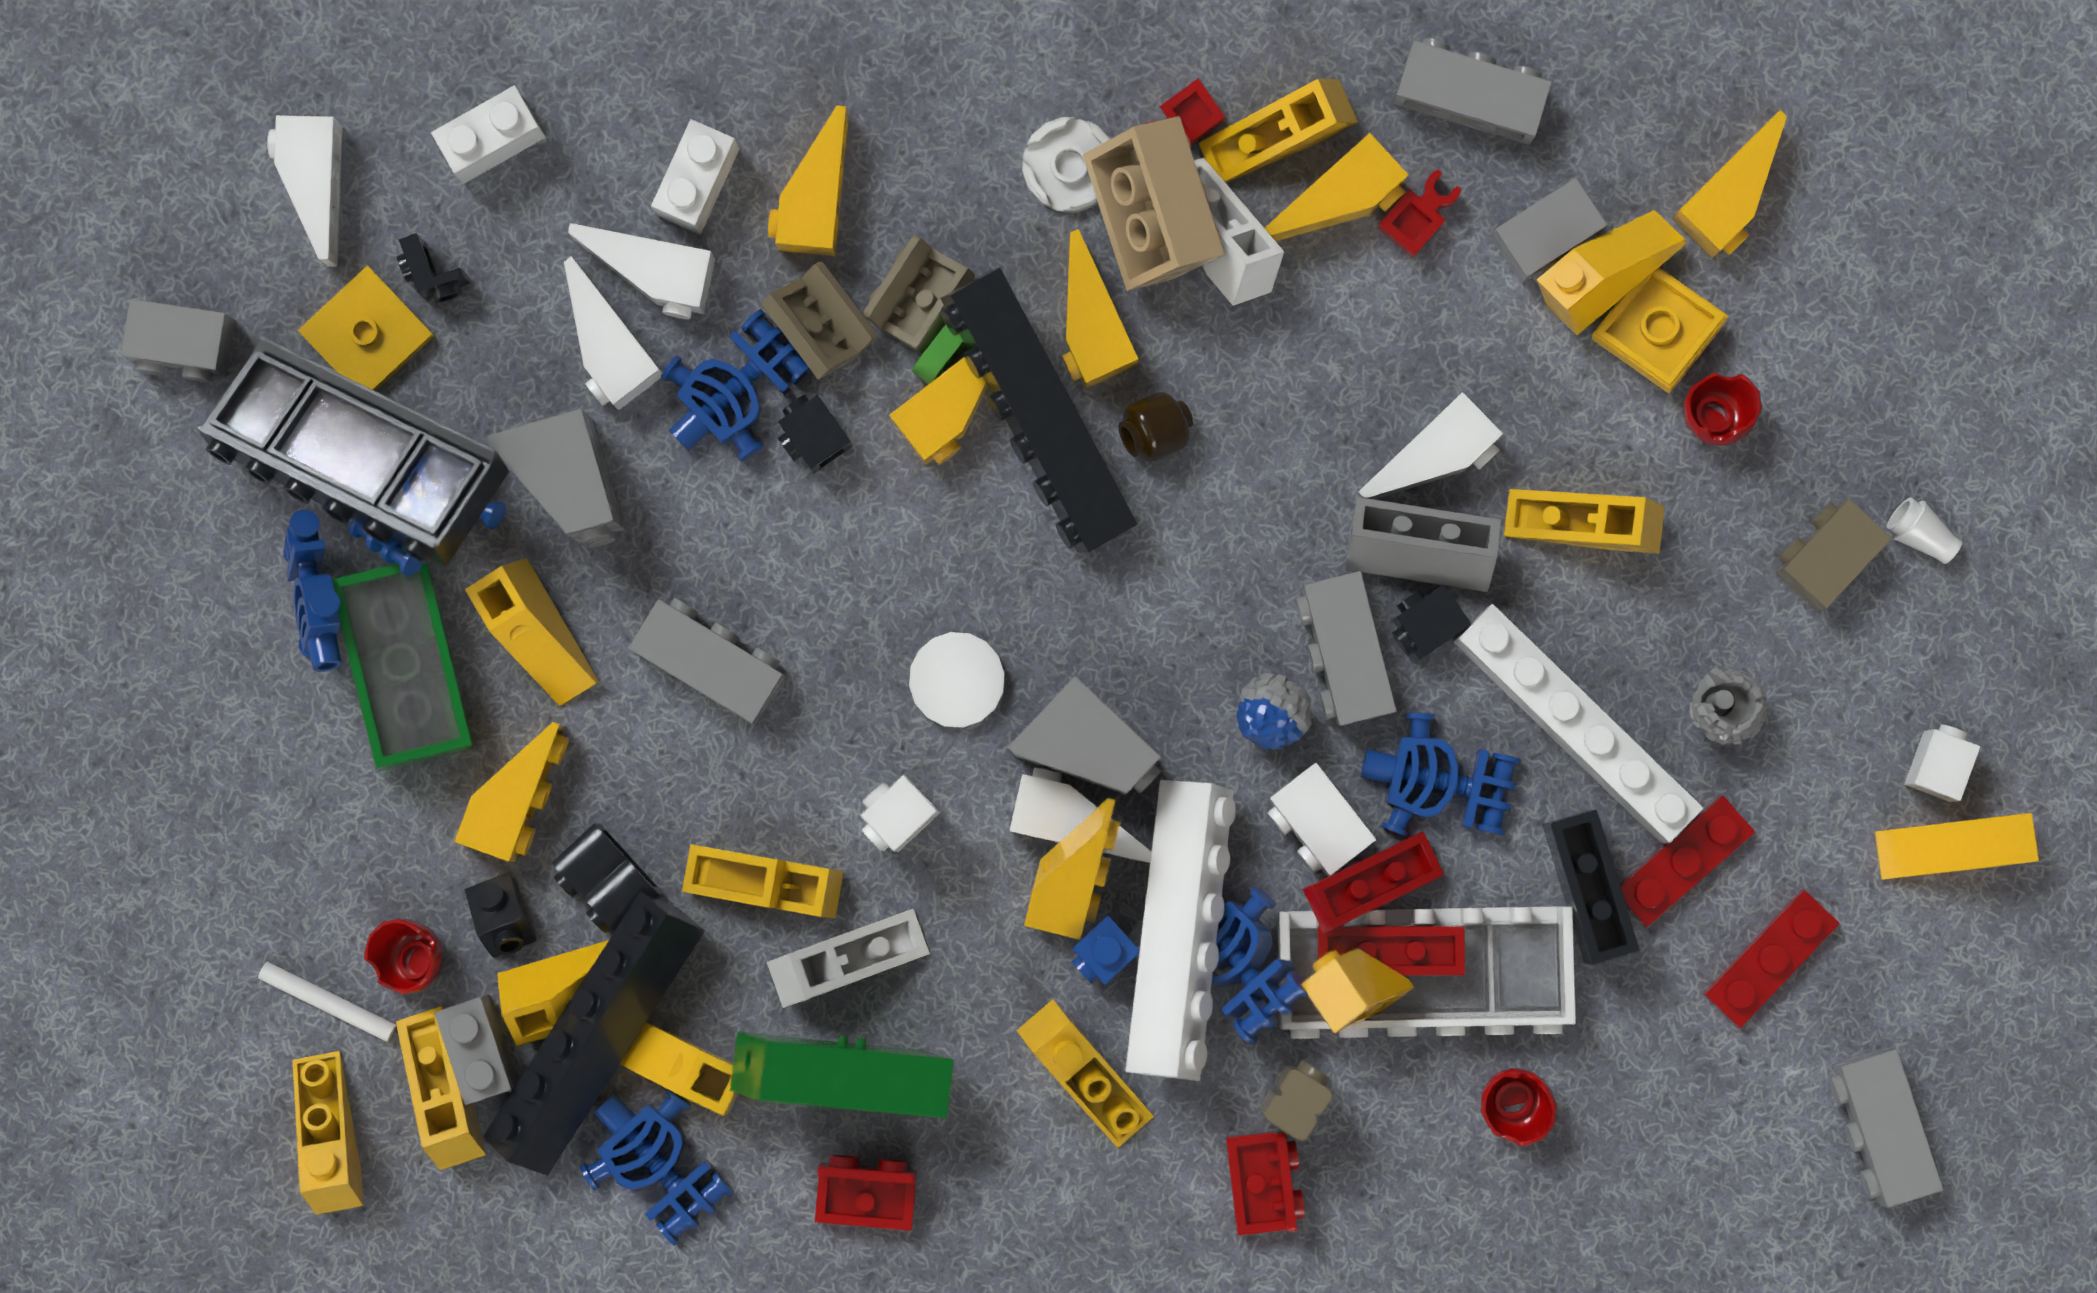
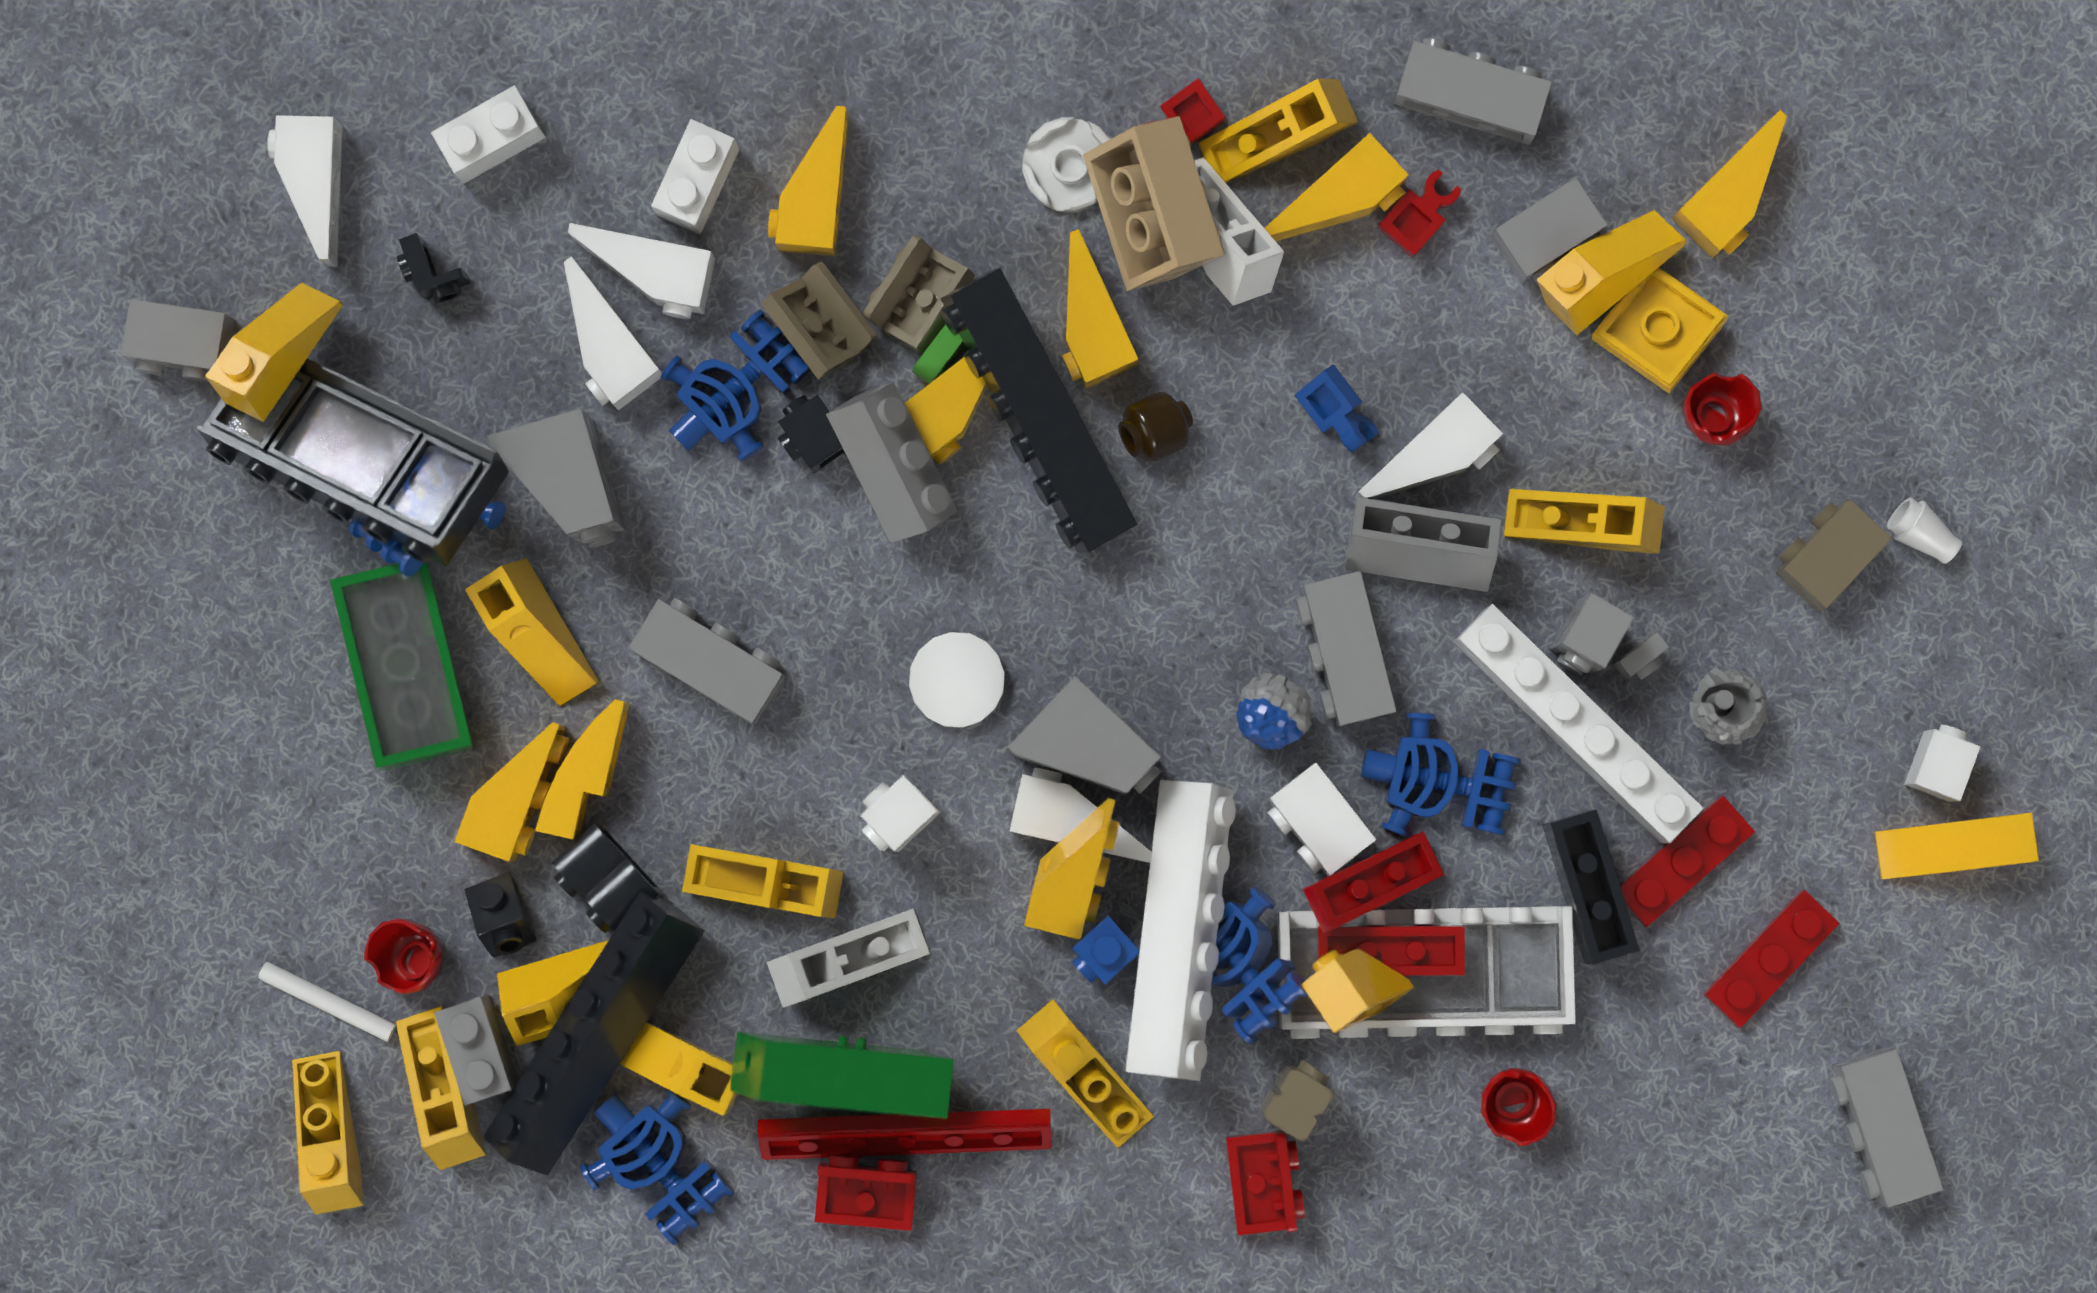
blue piece [283,510,342,672] -> none
yellow plate [297,265,435,391] -> none
black brick [1392,585,1471,660] -> none
none -> yellow slope [205,282,343,422]
none -> yellow slope [535,699,630,840]
none -> red tile [757,1108,1052,1160]
none -> light grey brick [826,382,958,543]
none -> blue plate [1294,364,1379,453]
none -> light grey brick [1550,593,1634,676]
none -> light grey plate [1613,632,1669,680]

